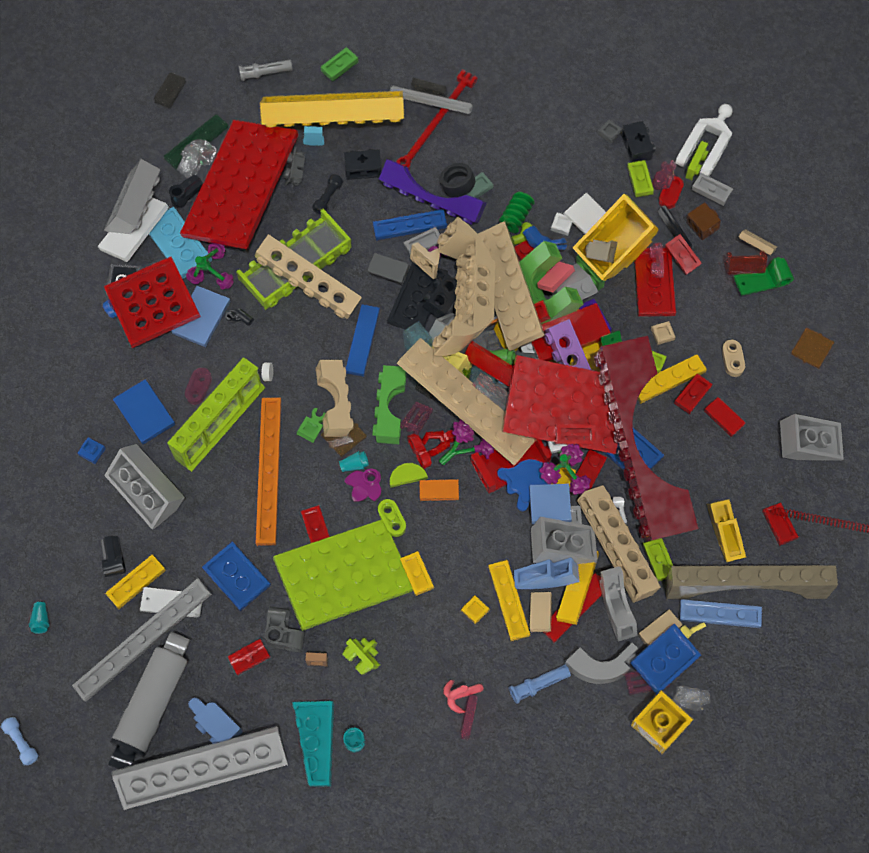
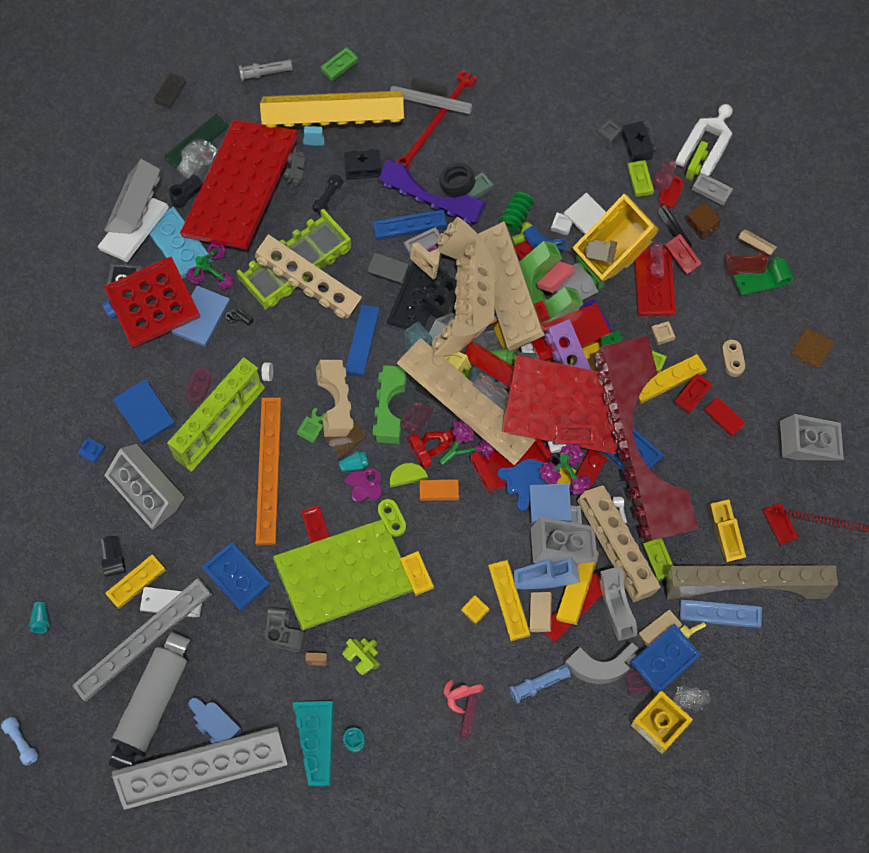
red hips [228,639,270,676] -> none

